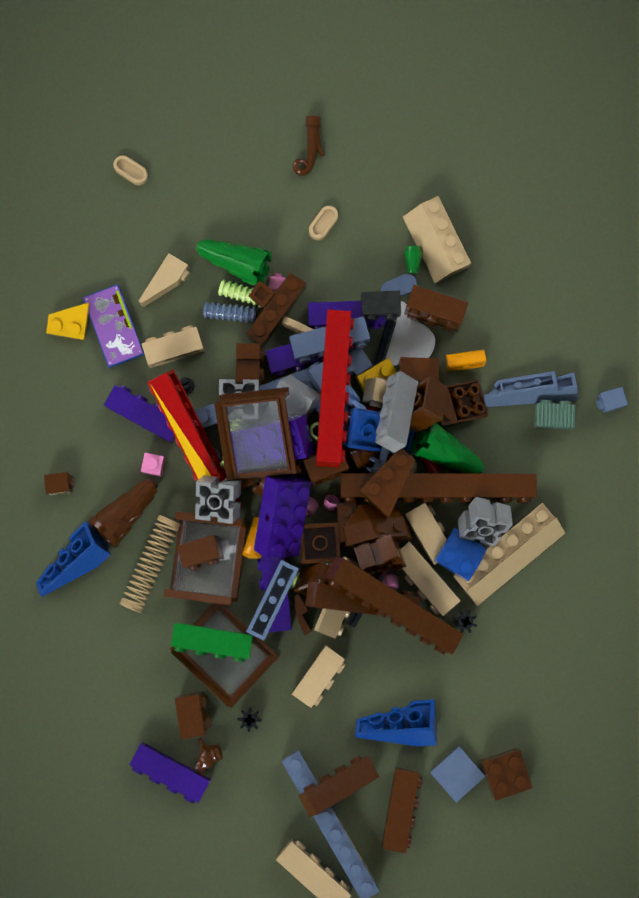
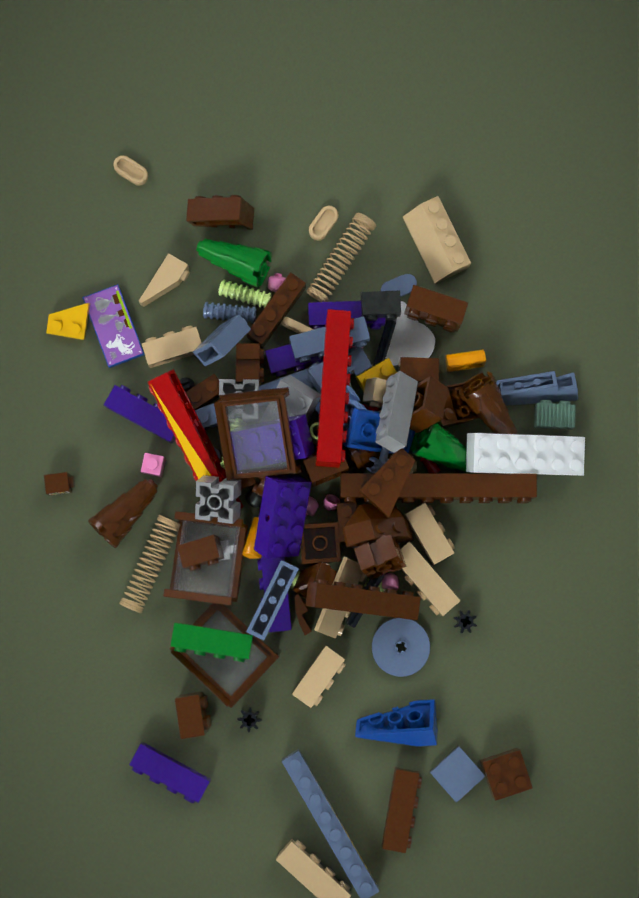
blue wedge [36,521,111,597] -> none
reddish brown animal [195,738,223,776] -> none
reddish brown plate [248,281,275,309] -> none
reddish brown plant [292,116,324,176] -> none
reddish brown brick [298,755,379,817] -> none
reddish brown brick [324,556,464,655] -> none
green cone [404,246,422,274] -> none
blue slope [434,527,487,582] -> none
tan slope [453,503,565,606] -> none
light grey brick [458,497,513,546] -> none
sand blue brick [596,387,628,414] -> none
none -> reddish brown wedge [186,195,254,230]
none -> reddish brown brick [186,373,219,410]
none -> sand blue brick [193,314,251,366]
none -> pearl dark grey piece [245,487,262,508]
none -> tan piece [306,213,376,302]
none -> sand blue piece [372,618,430,677]
none -> reddish brown cone [458,372,517,434]
none -> white brick [466,433,585,476]

